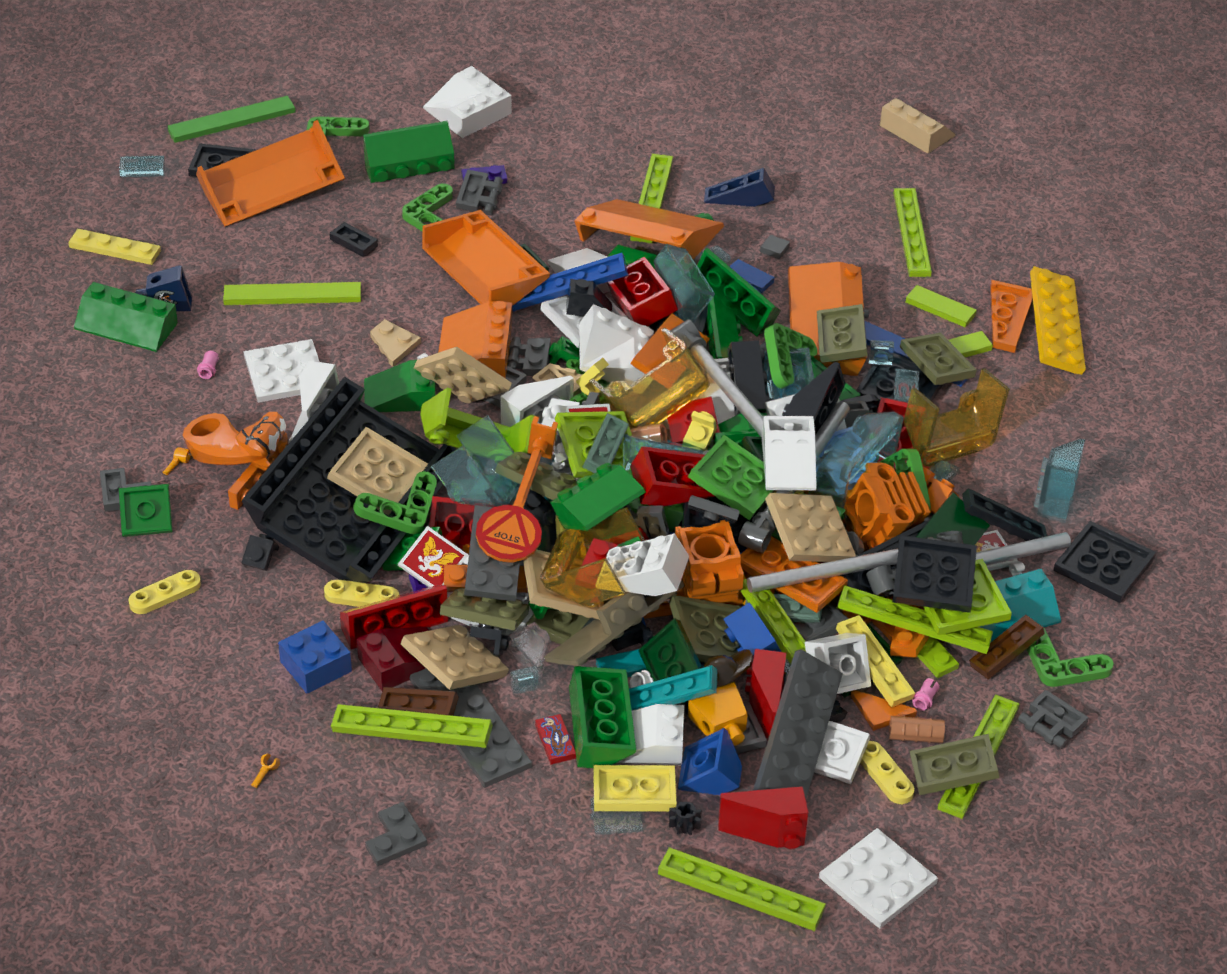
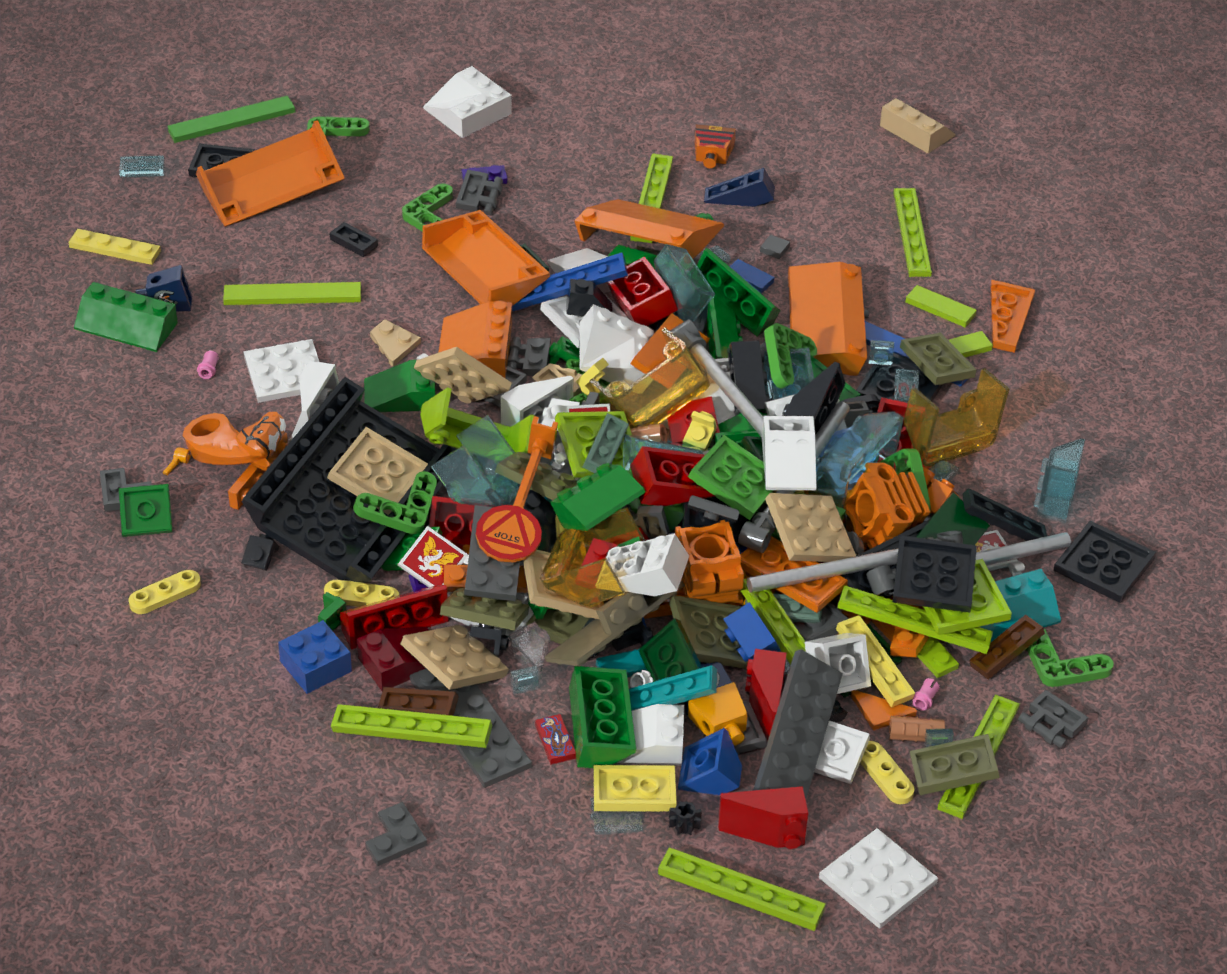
light orange hand [251,753,280,788] -> none
green slope [363,121,455,183] -> none
dark brown cap [703,649,753,688] -> none
olive plate [817,304,868,363] -> none
yellow plate [1030,266,1086,374] -> none
none -> green bracket [318,592,346,631]
none -> torso [695,124,736,168]
none -> clear light blue tile [925,729,954,747]

